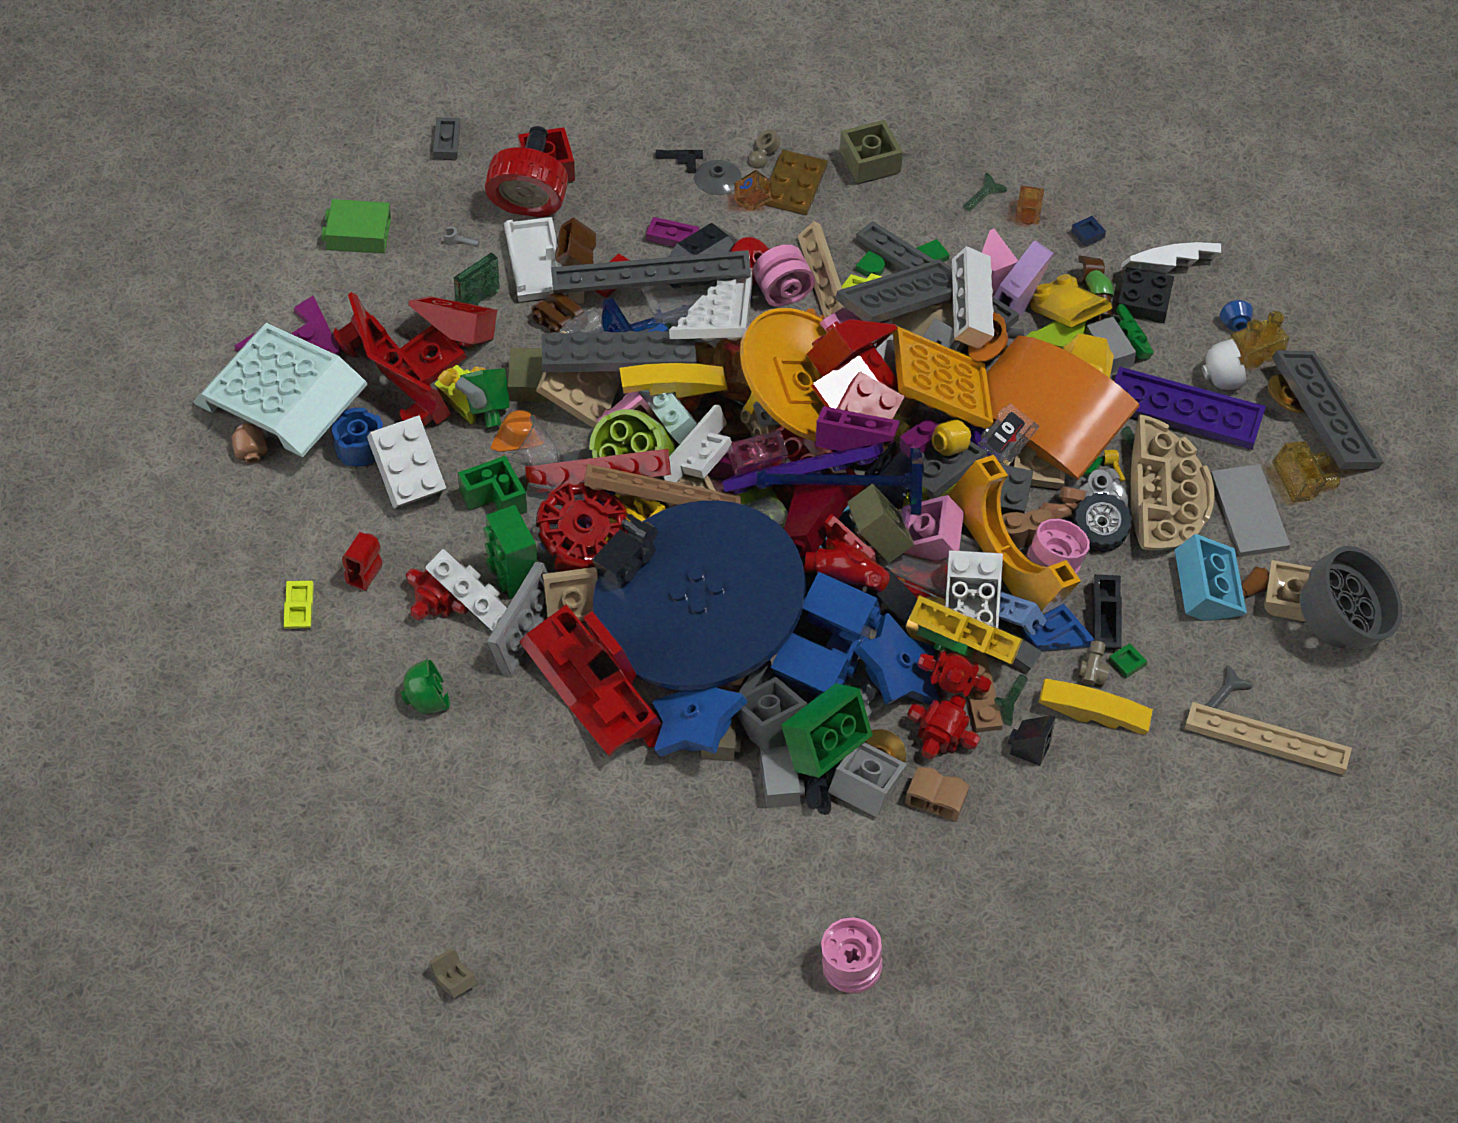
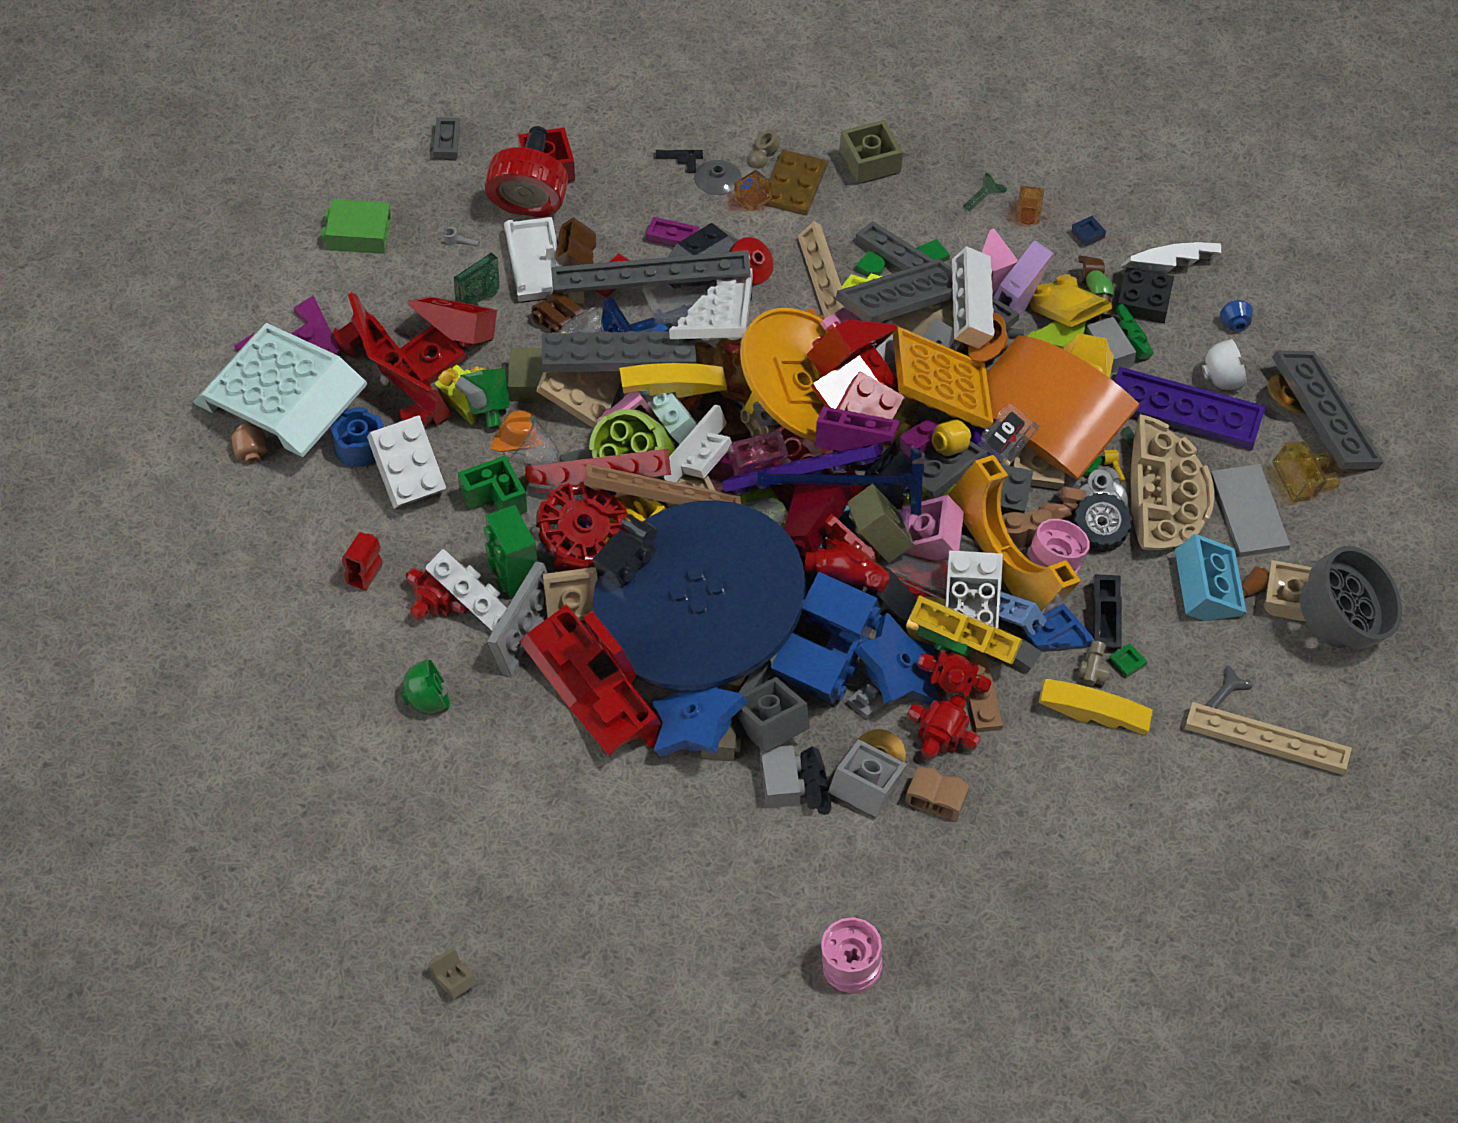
neon yellow slope [284,581,314,629] -> none
bright pink wheel [753,245,815,307] -> none
green brick [781,683,873,778] -> none
clear green piece [994,674,1028,726] -> none
black slope [1008,715,1056,766] -> none
clear yellow brick [1230,311,1289,369] -> none

